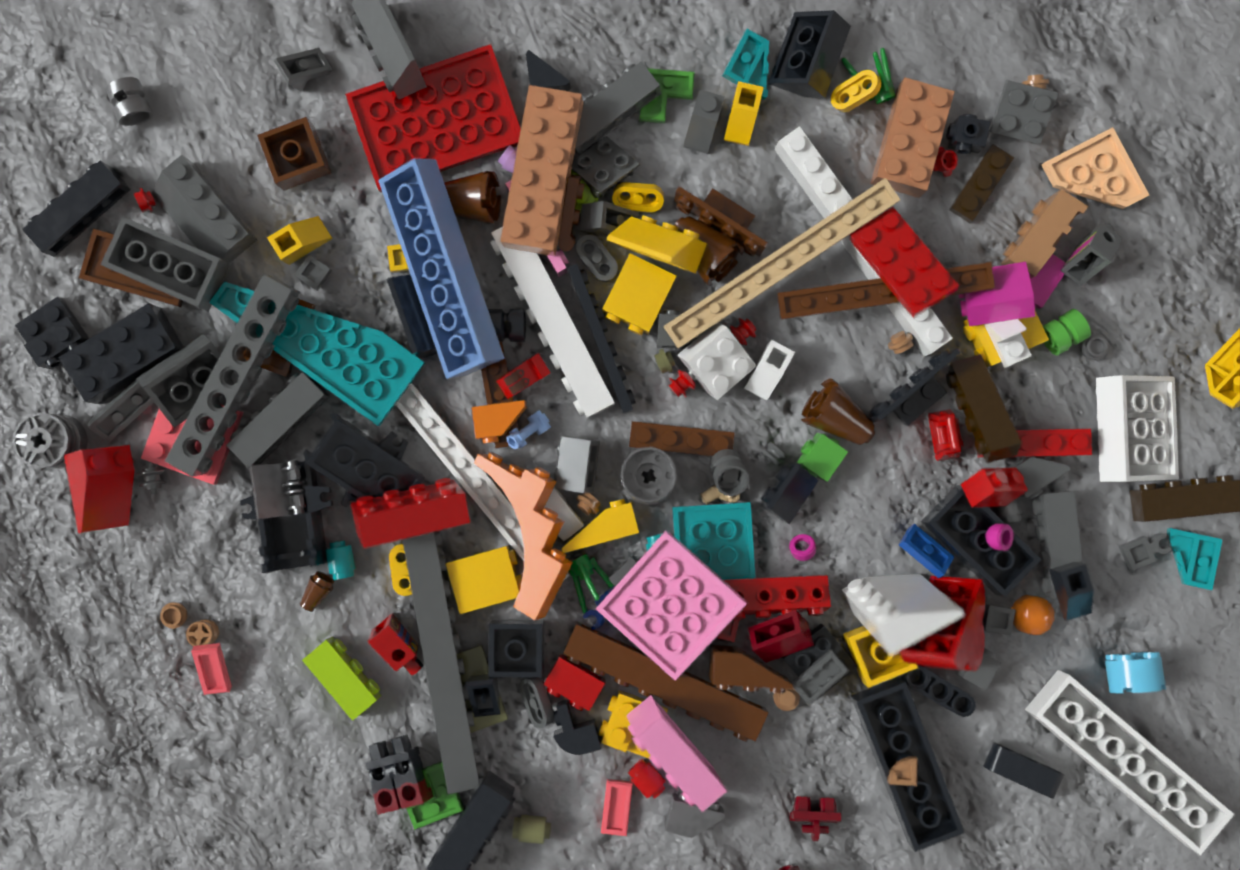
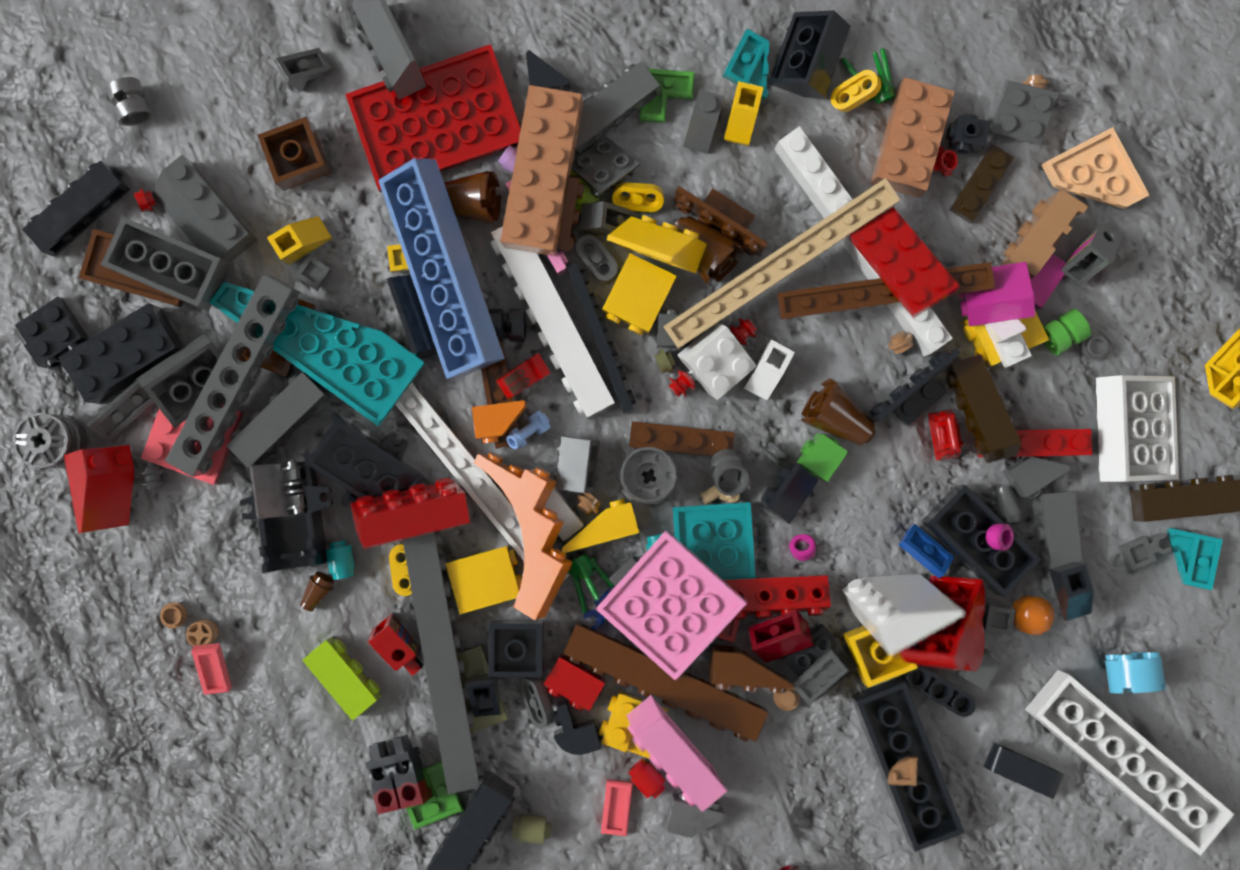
dark red hips [790,796,841,842] -> none
red brick [961,468,1028,508] -> none

